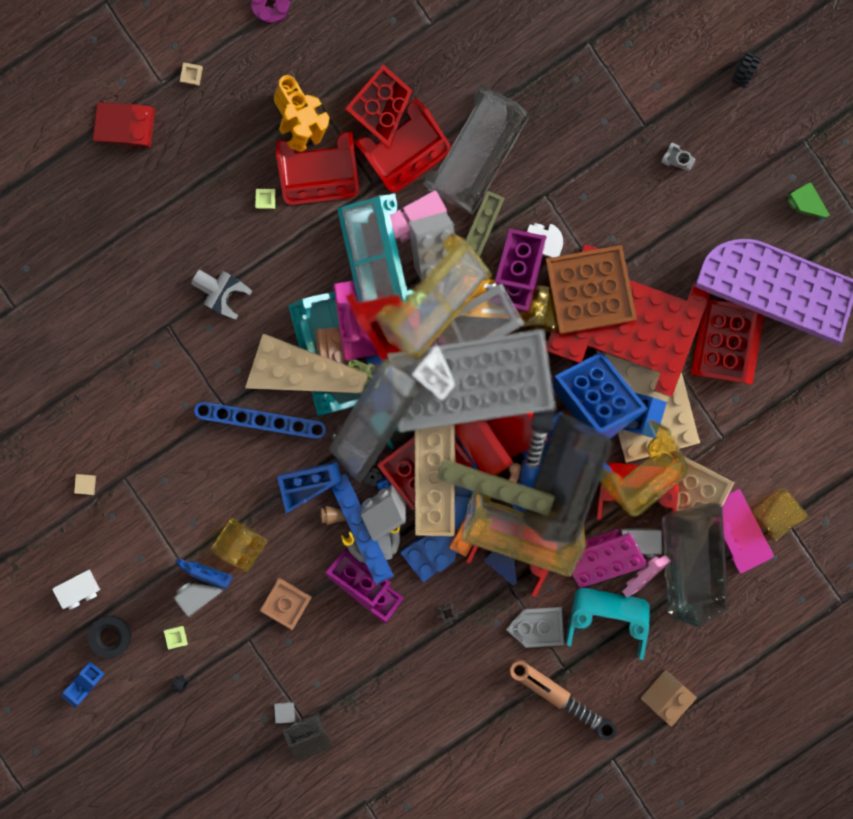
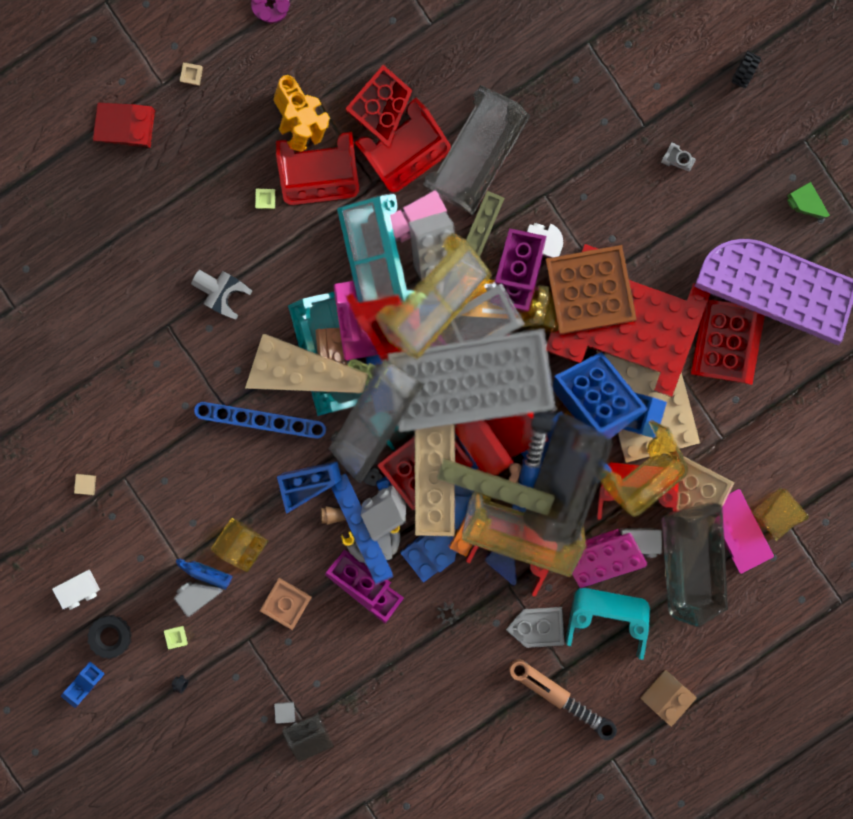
white wing [412,345,455,400] -> none
bright pink plate [622,555,670,597] -> none

